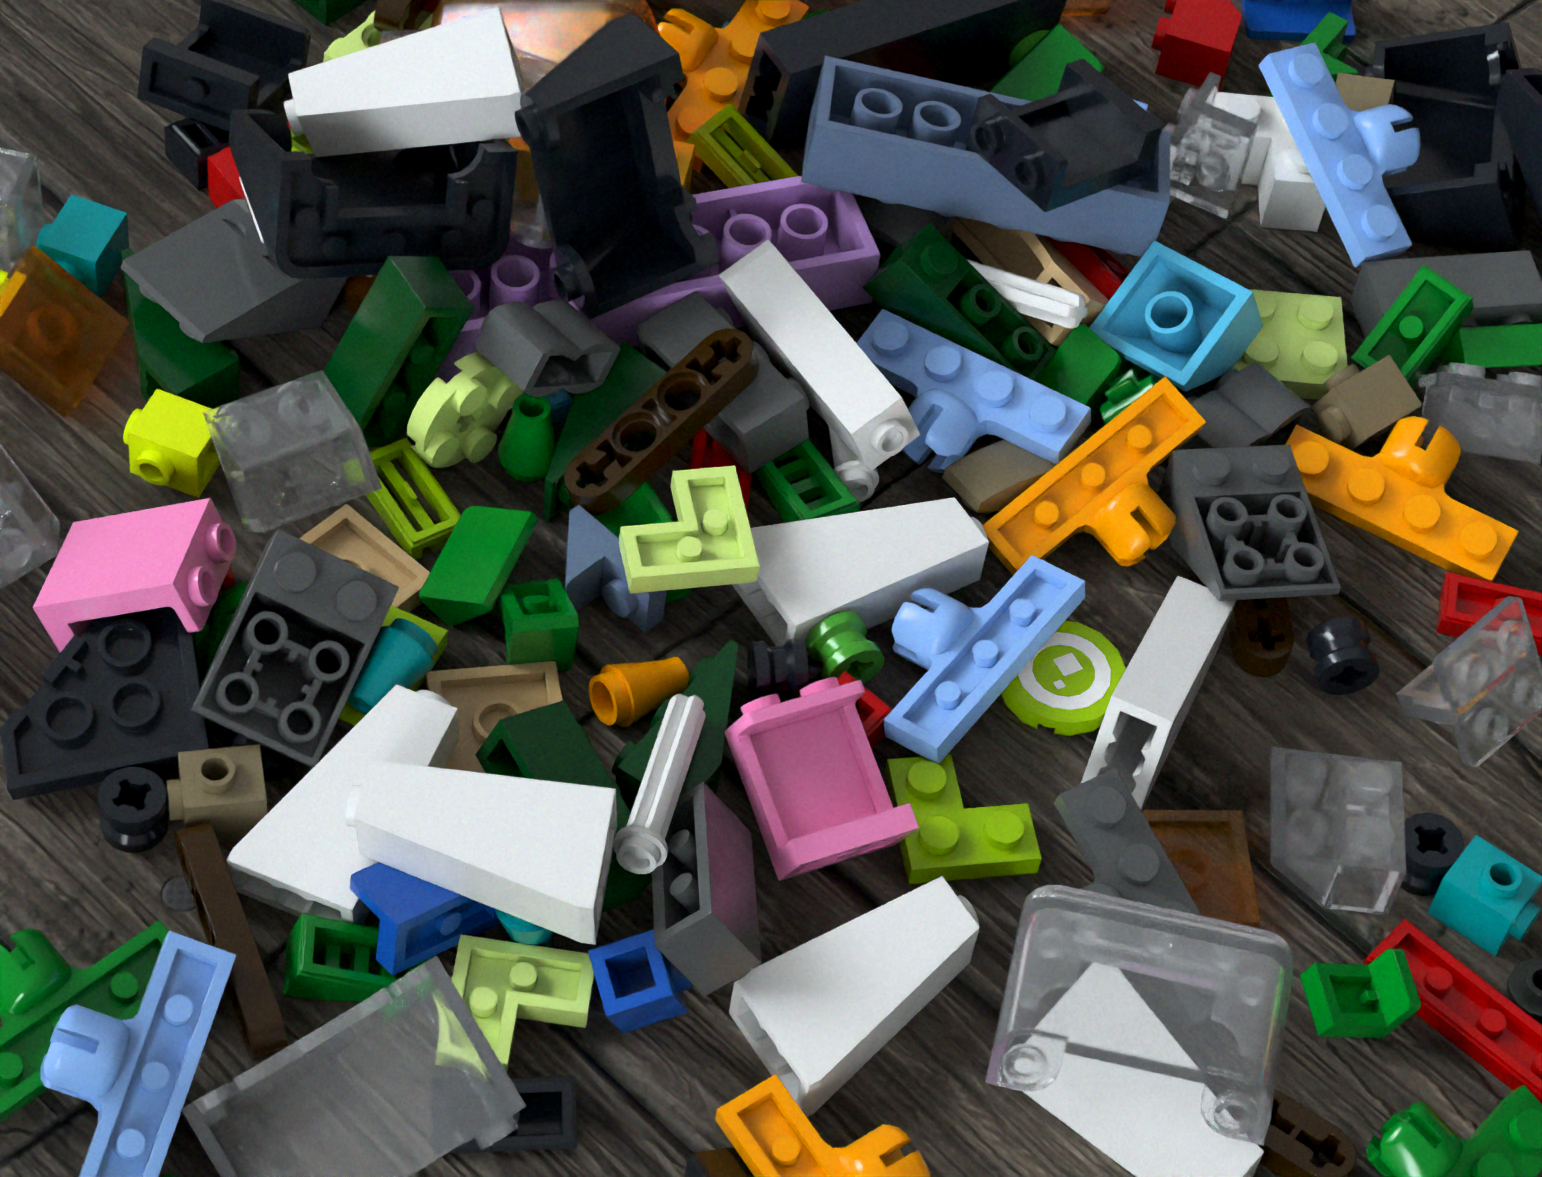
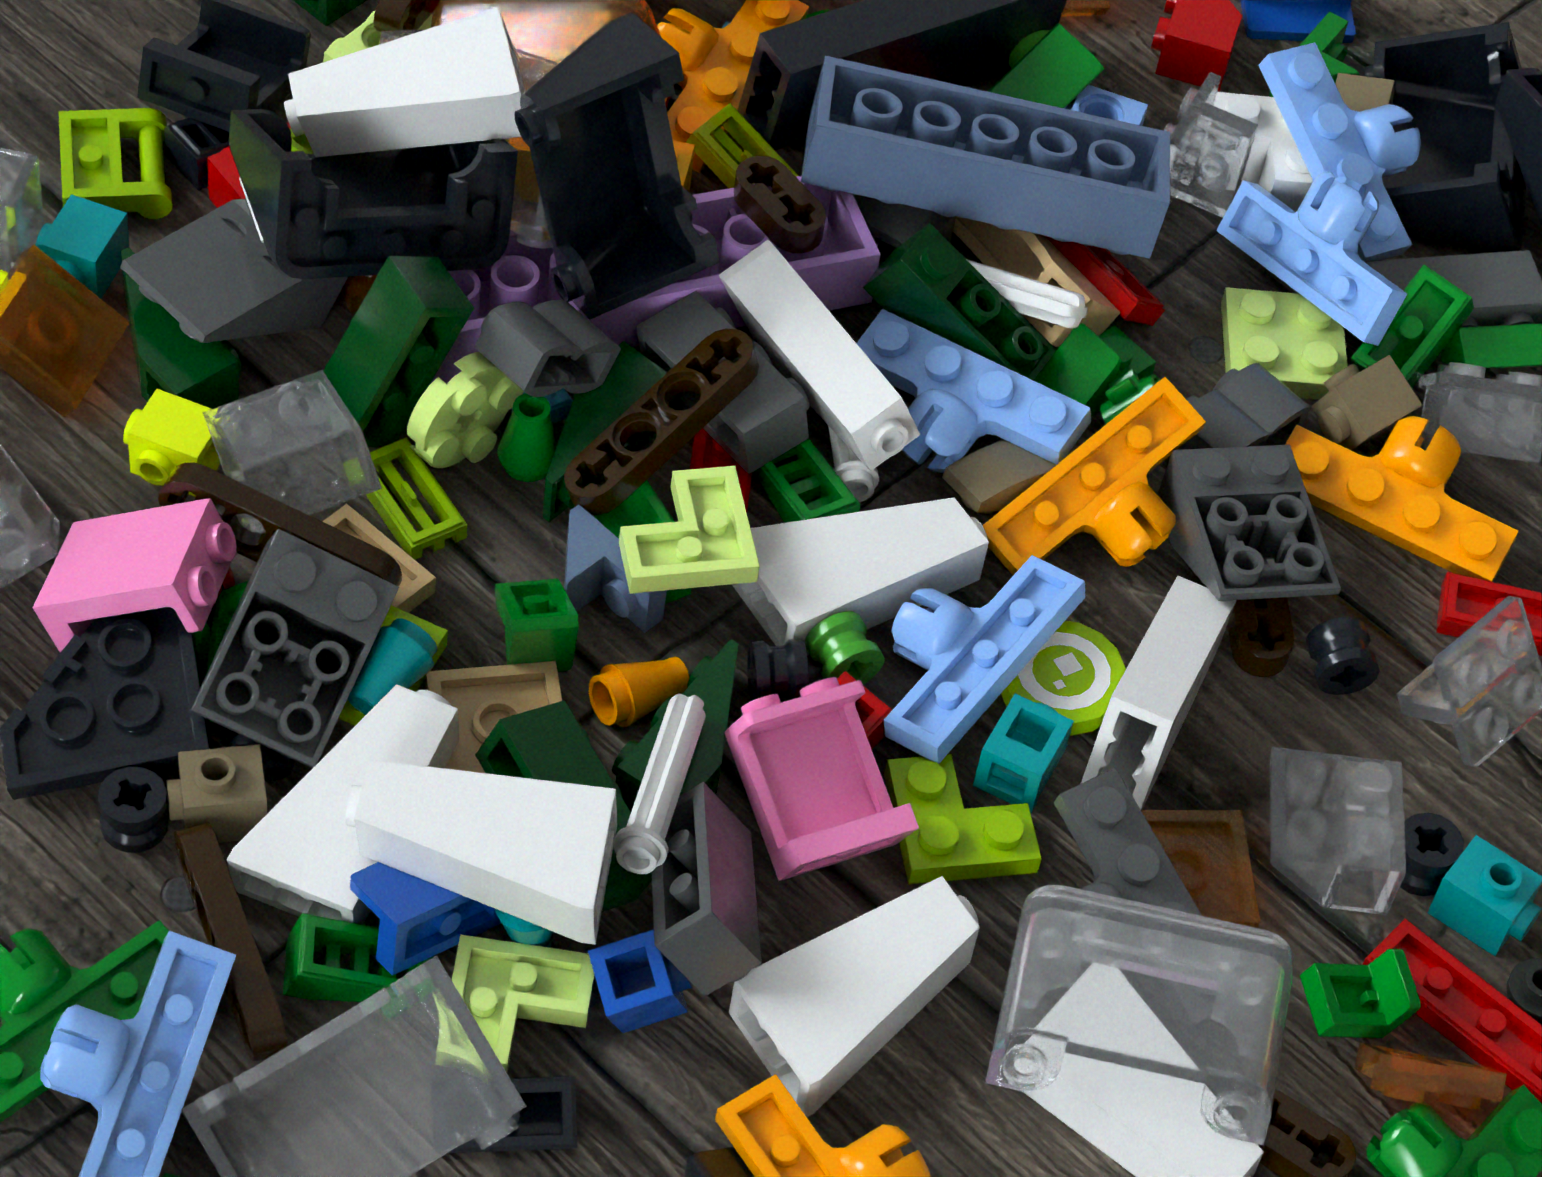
green slope [419,506,538,627] -> none
black panel [965,58,1164,212] -> none
medium azure slope [1089,240,1263,392] -> none
none -> lime plate [59,108,173,219]
none -> dark brown beam [158,462,402,587]
none -> dark brown beam [734,156,826,254]
none -> teal brick [973,693,1074,813]
none -> light blue plate [1216,171,1407,346]
none -> clear orange plate [1355,1042,1507,1110]

